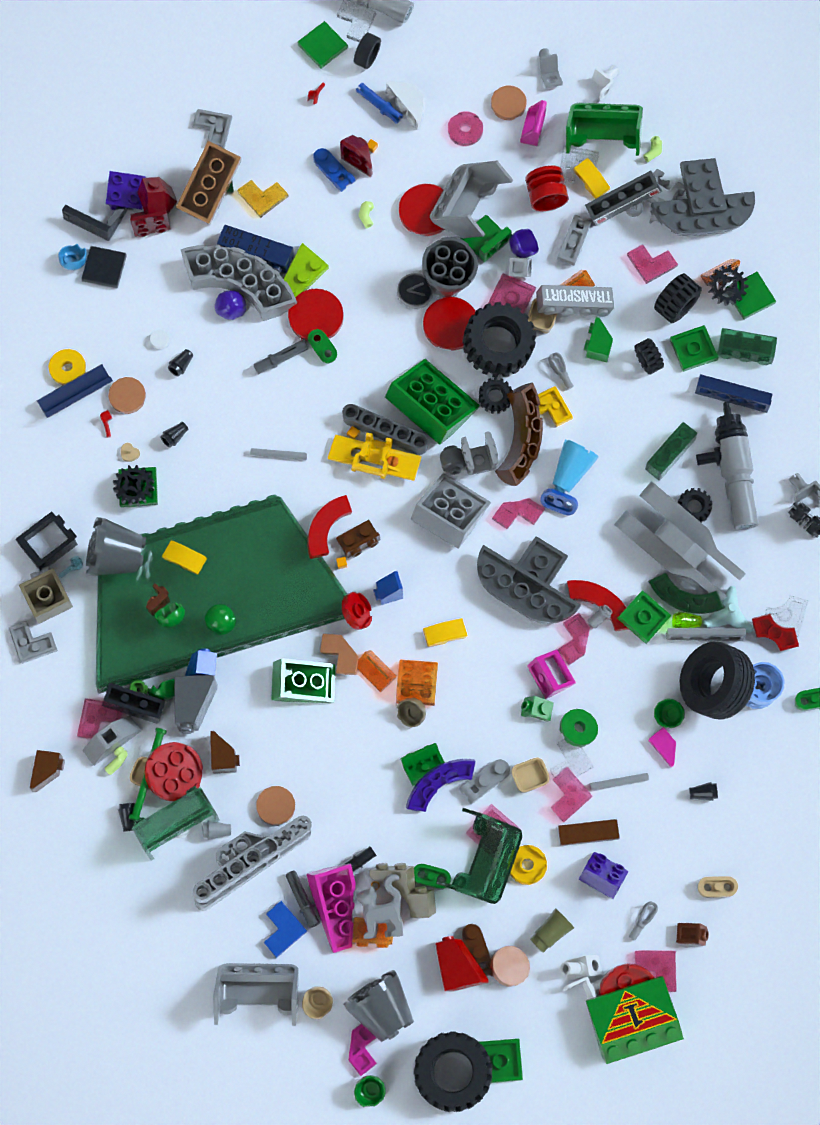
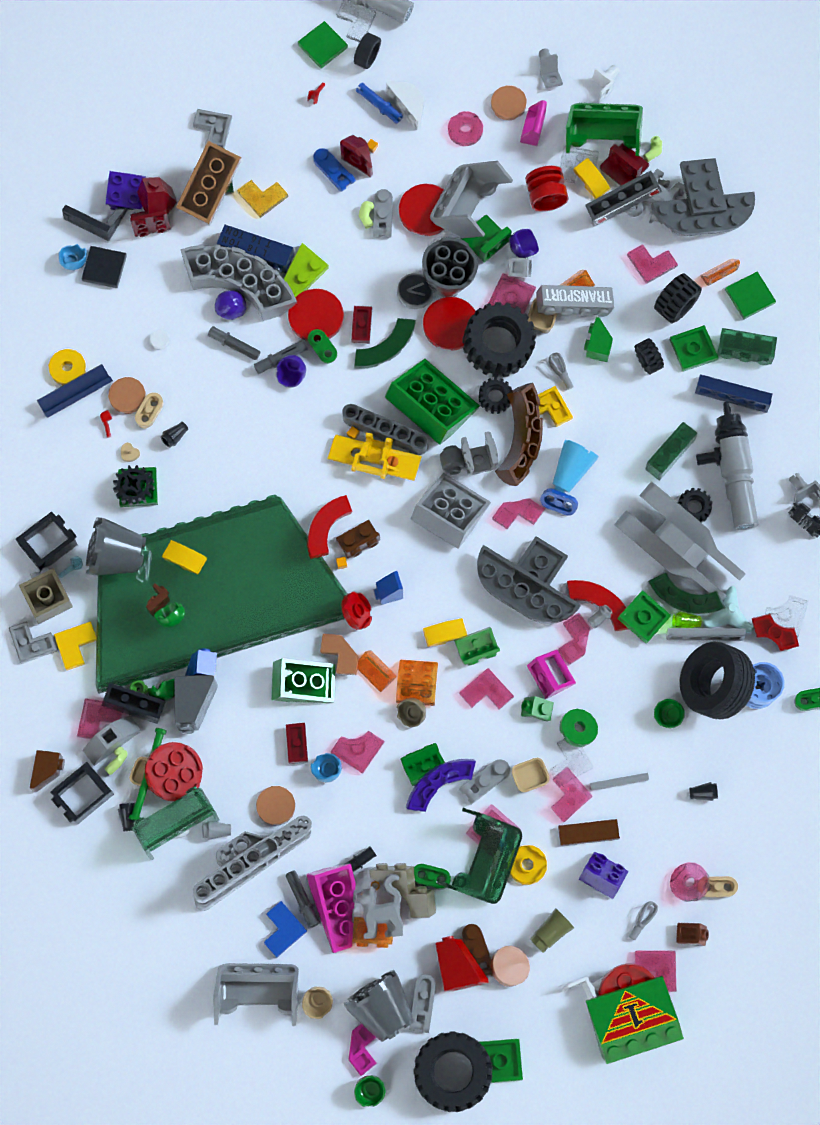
black cone [168,349,194,377] -> none
green hair [204,604,236,635] -> none
reddish brown slope [210,731,240,774] -> none
light grey bar [250,448,307,460] -> none
light grey plate [557,215,592,266] -> none
white bracket [560,955,602,981] -> none
dark pink tile [648,727,676,768] -> none
black gear [707,265,749,306] -> none
none -> black window [50,762,114,825]
none -> yellow tile [54,621,97,671]
none -> tan plate [135,392,164,428]
none -> dark grey axle [207,326,261,360]
none -> dark purple hair [276,355,307,388]
none -> dark red plate [286,723,308,764]
none -> dark azure hair [310,753,342,783]
none -> clear pink tile [330,730,385,774]
none -> dark red plate [351,306,372,344]
none -> dark green tile [354,318,416,369]
none -> light grey plate [373,189,393,237]
none -> light grey plate [409,974,436,1033]
none -> green bracket [454,627,501,666]
none -> clear pink tile [459,668,514,710]
none -> dark red bracket [599,143,650,186]
none -> clear pink tile [670,862,710,902]

